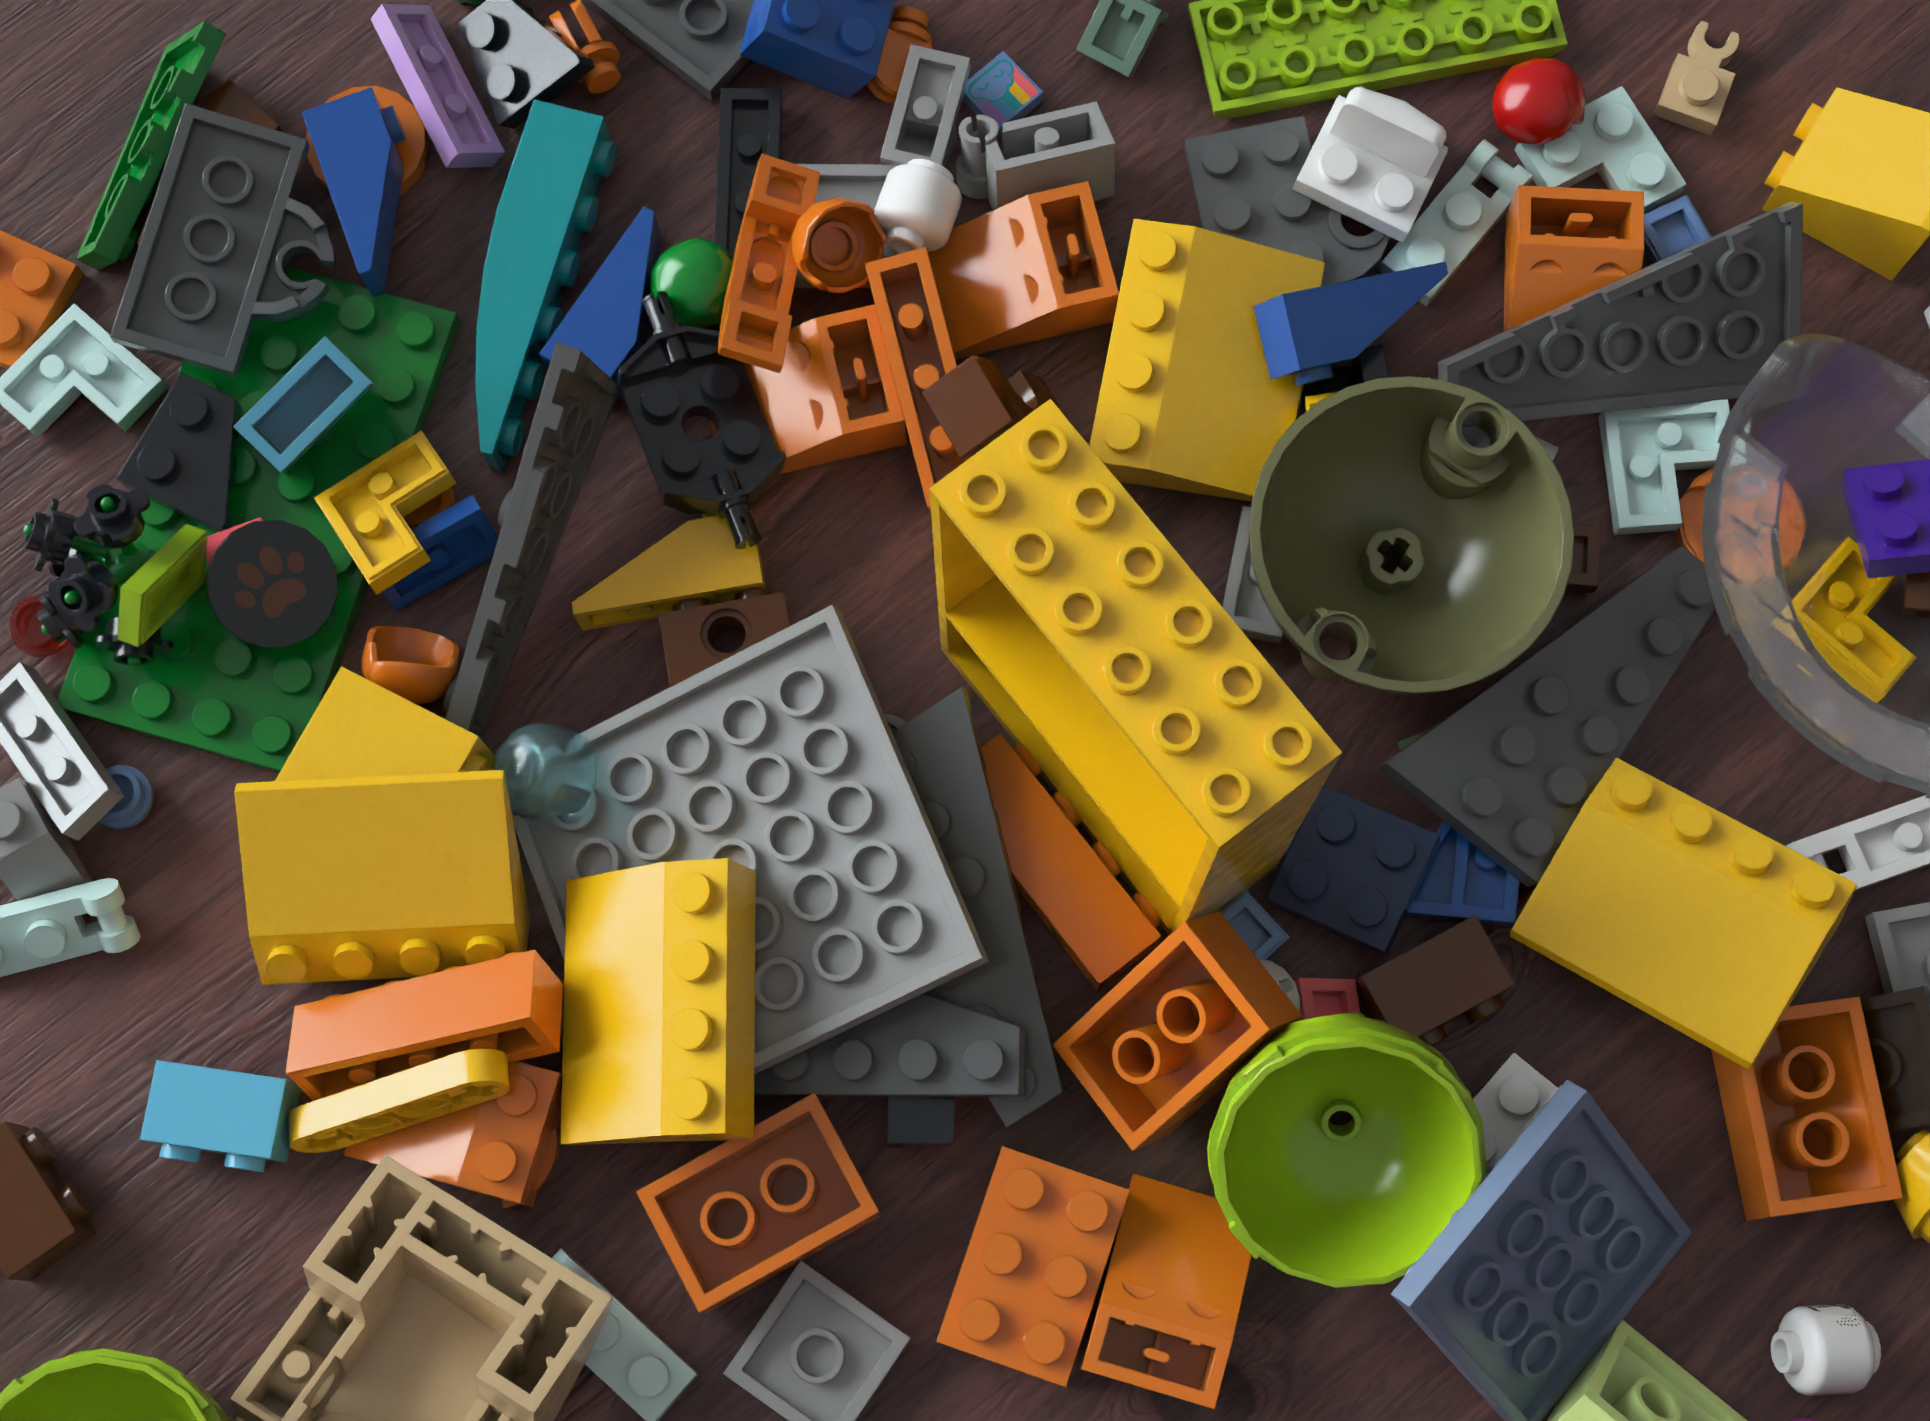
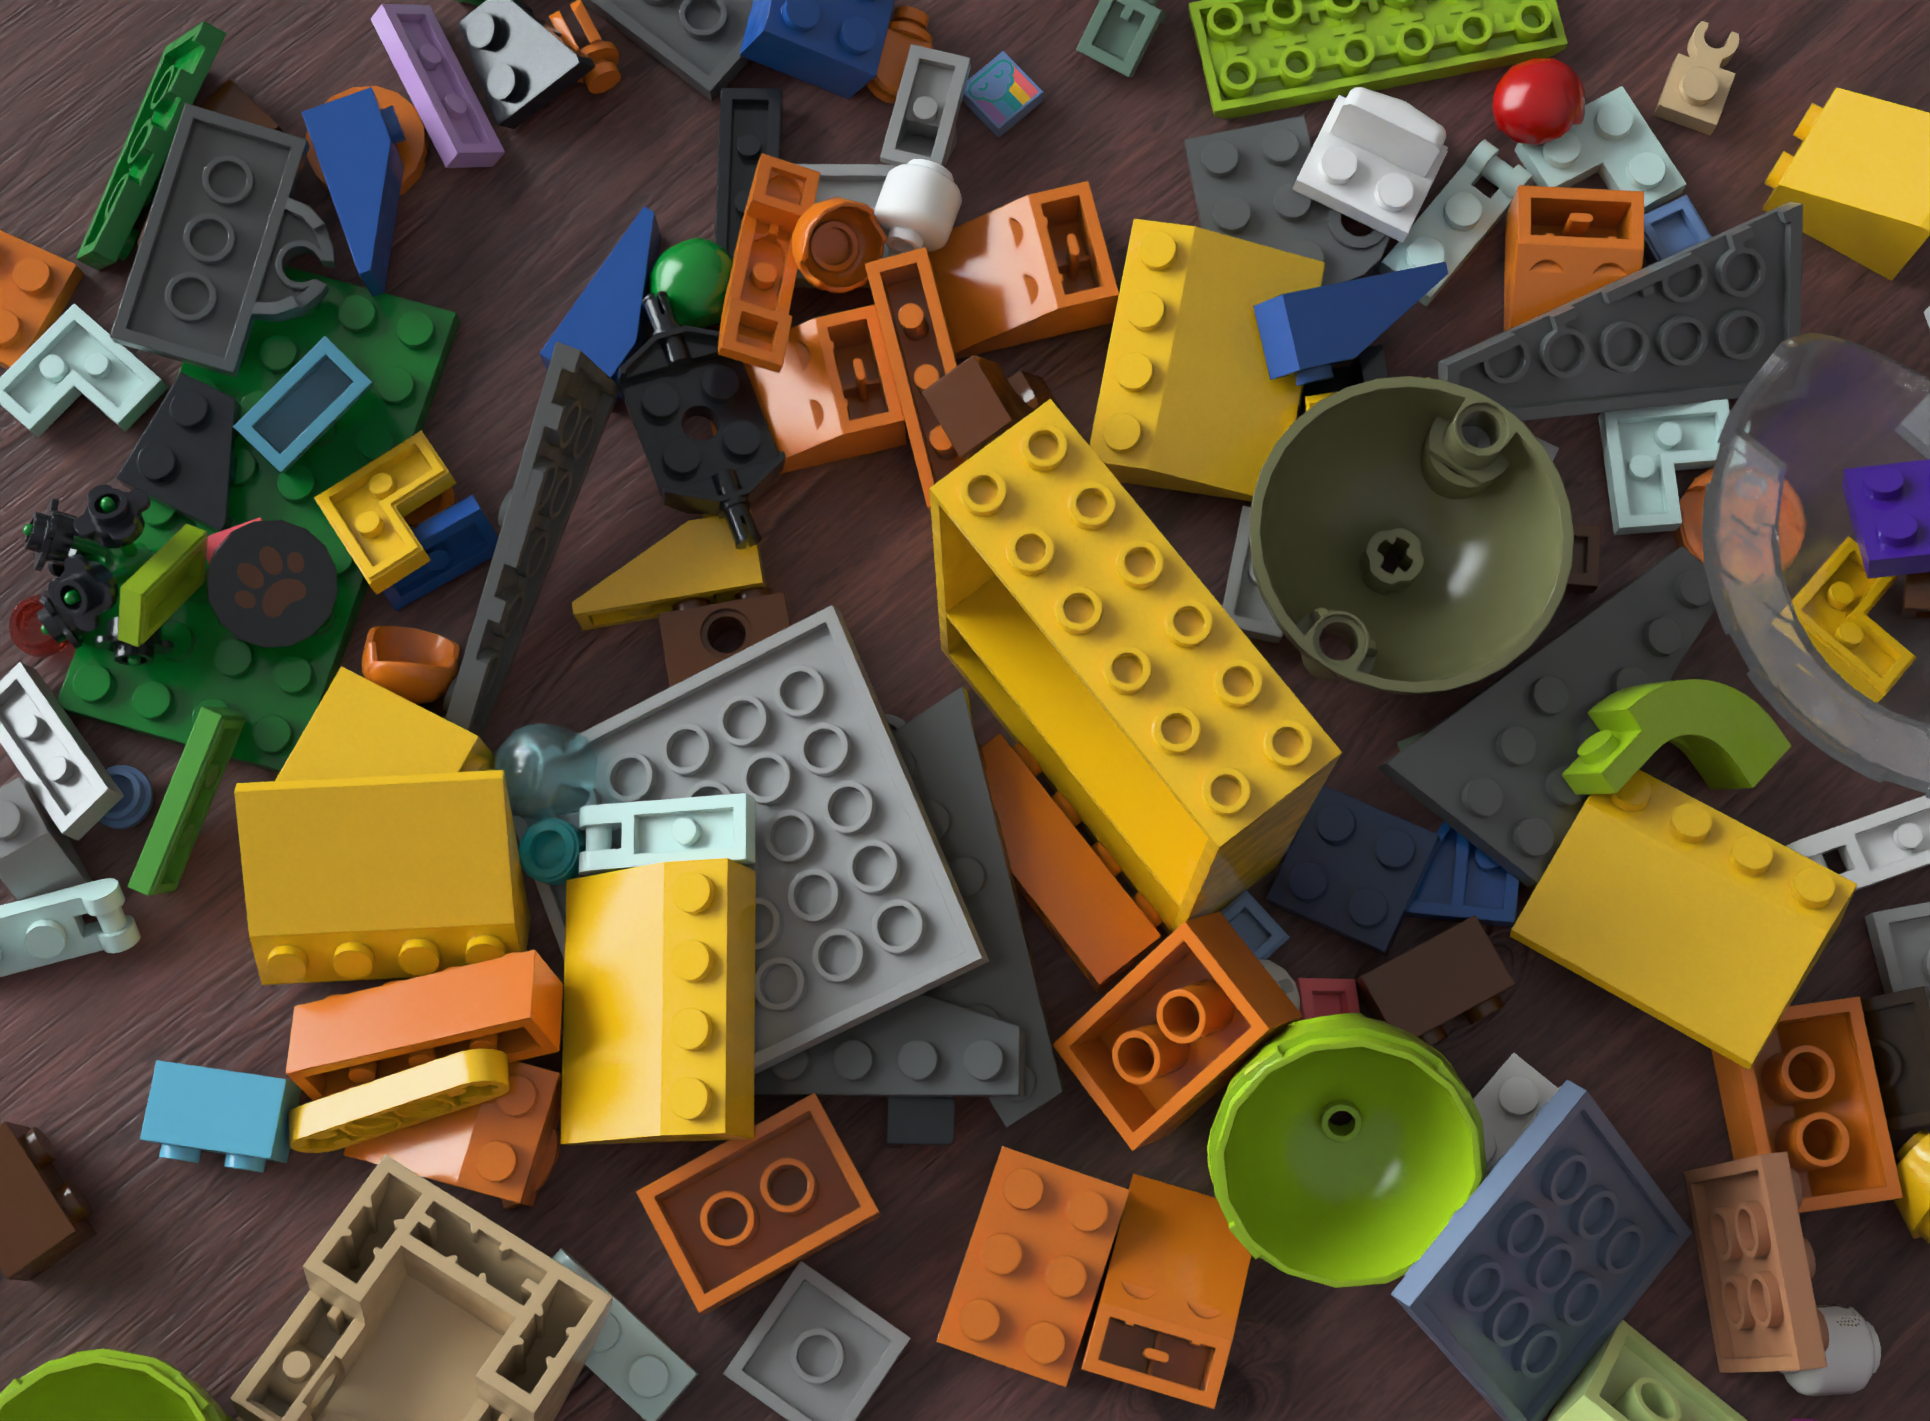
teal slope [475,99,617,474] -> none
light grey hinge [956,101,1115,211] -> none
none -> bright green tile [127,707,246,896]
none -> teal tile [519,818,586,886]
none -> light aqua plate [579,793,755,876]
none -> lime arch [1562,679,1791,795]
none -> nougat plate [1684,1151,1829,1373]

